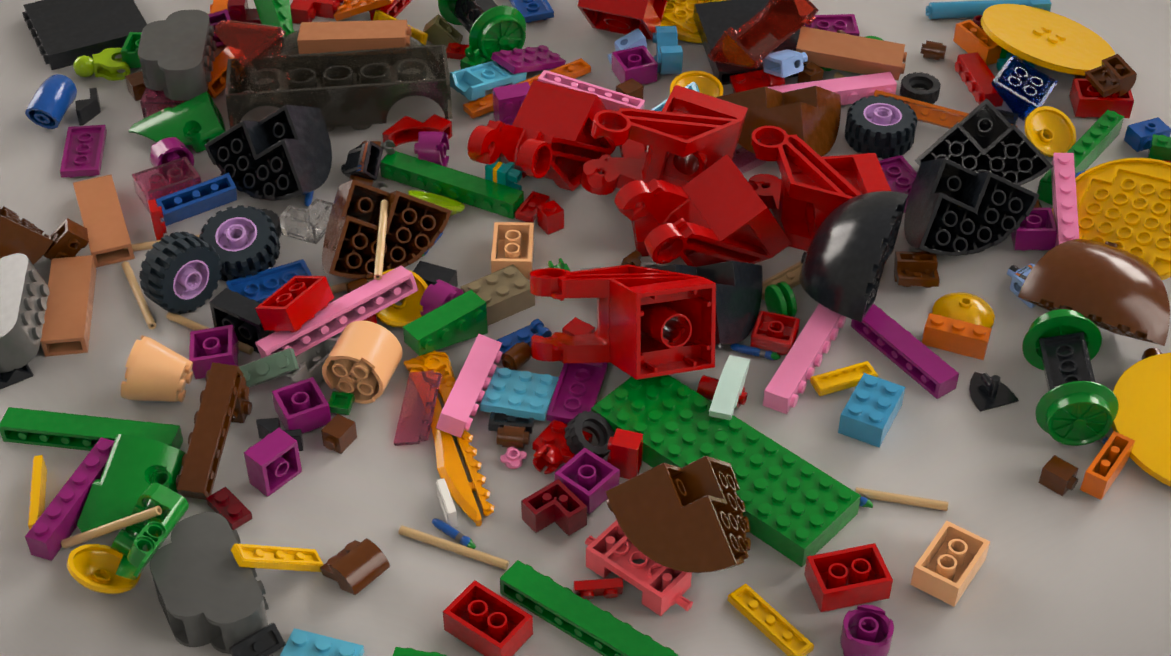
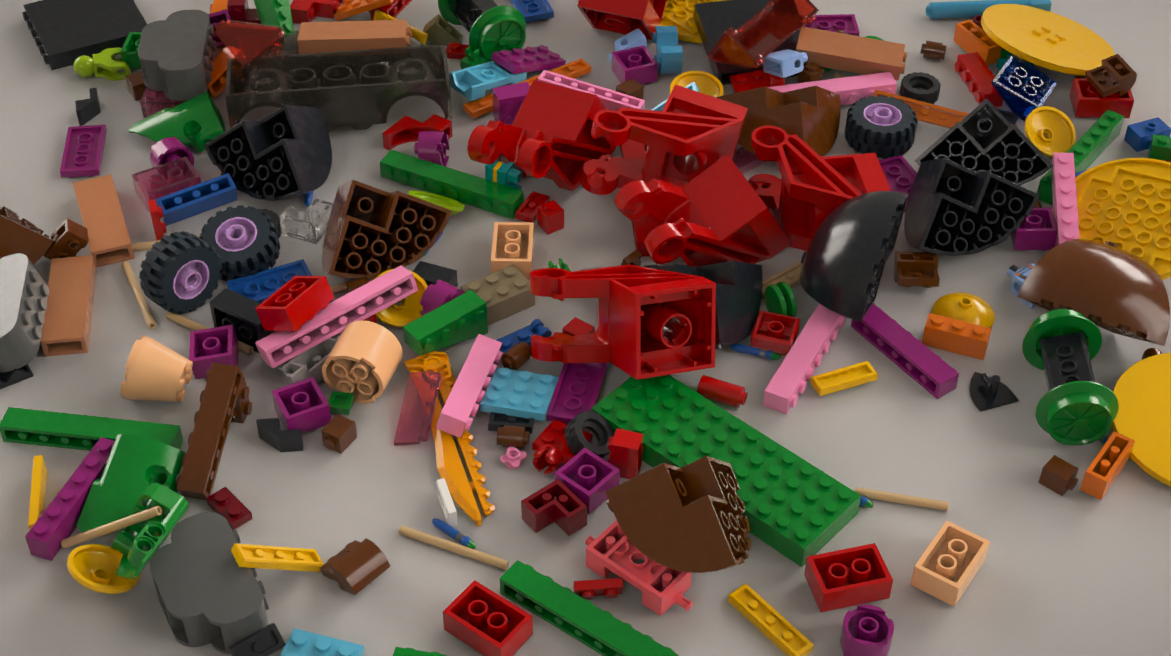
blue brick [25,74,77,129] -> none
sand green plate [239,348,299,388] -> none
magenta brick [244,428,302,497] -> none
torso [341,140,396,189] -> none
tan piece [374,200,389,280] -> none
light aqua slope [709,355,751,420] -> none
dark azure brick [838,373,905,448] -> none

